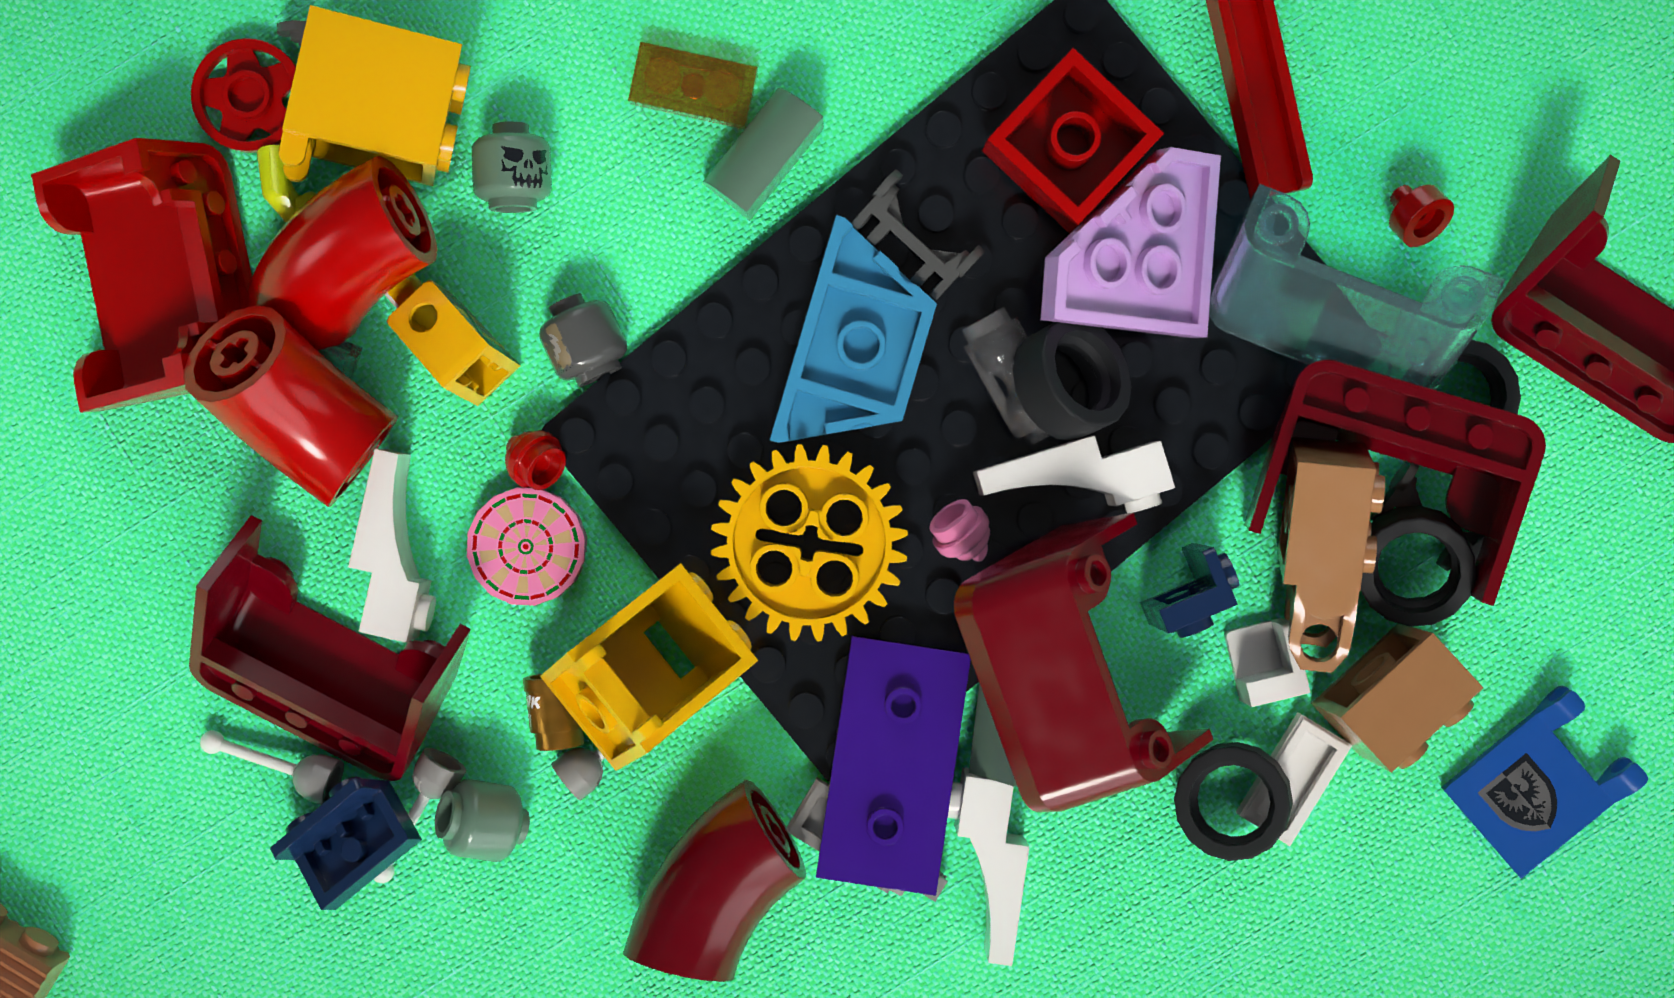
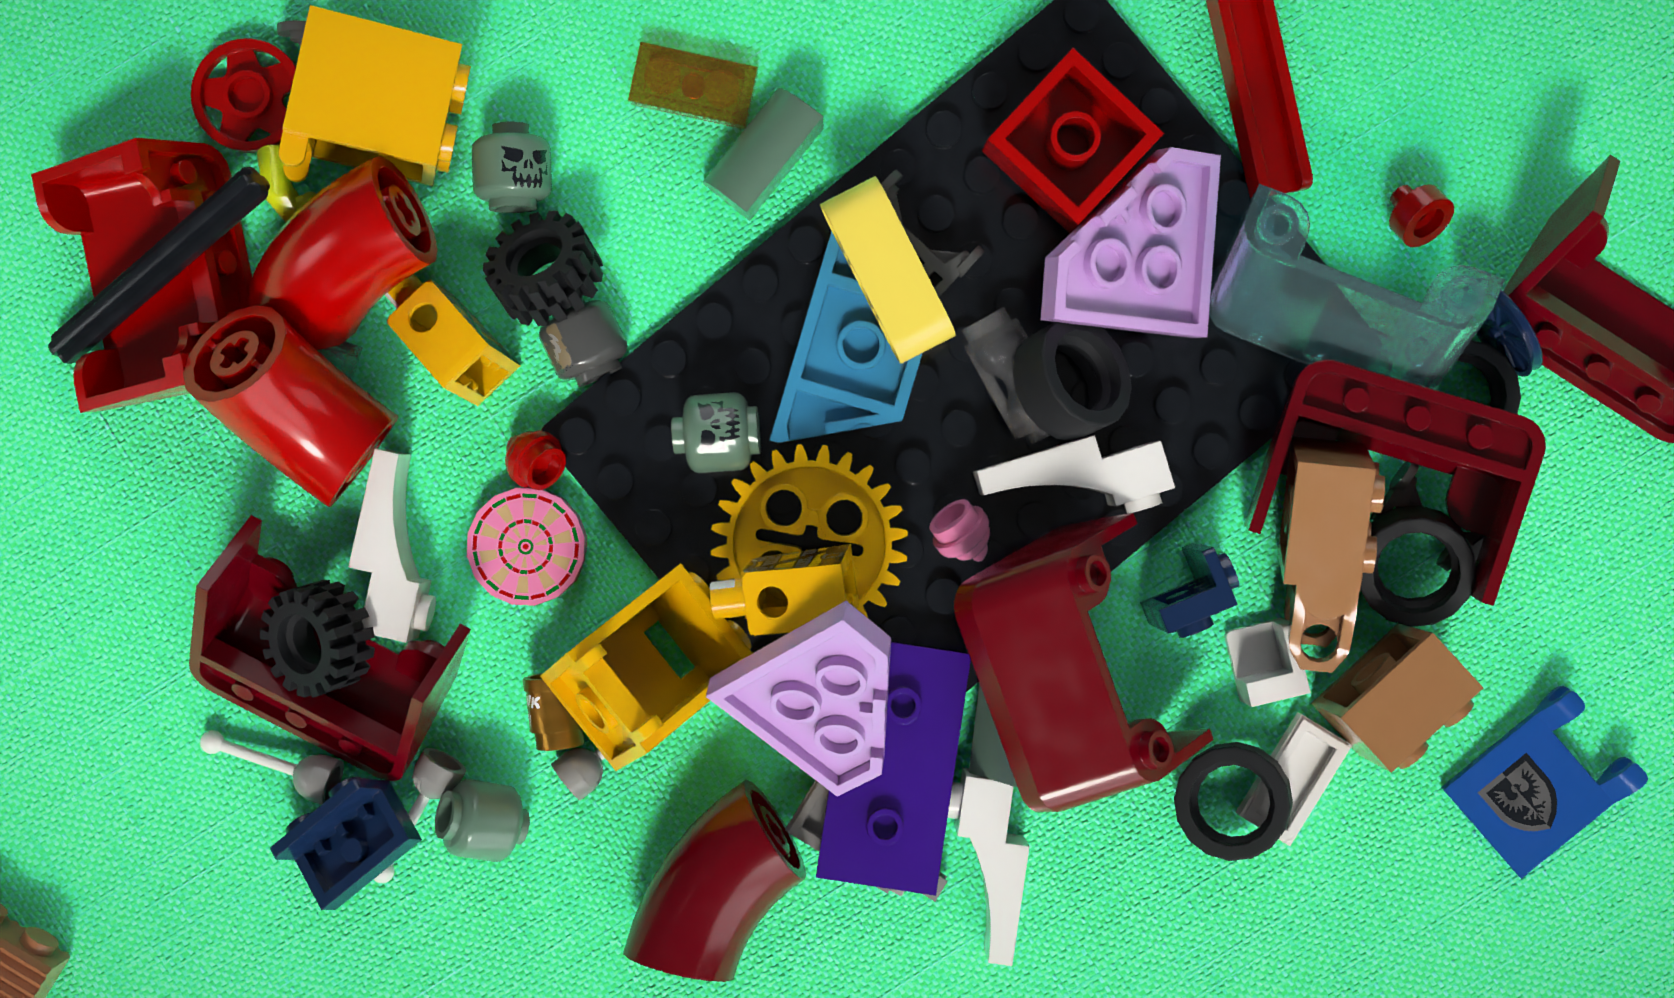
none -> black axle [48,167,270,364]
none -> black tyre [260,580,375,698]
none -> black tyre [483,211,603,326]
none -> sand green head [671,392,761,473]
none -> lavender plate [706,601,891,797]
none -> yellow torso [710,544,859,636]
none -> light yellow beam [820,176,956,364]
none -> dark blue wheel [1461,278,1543,377]

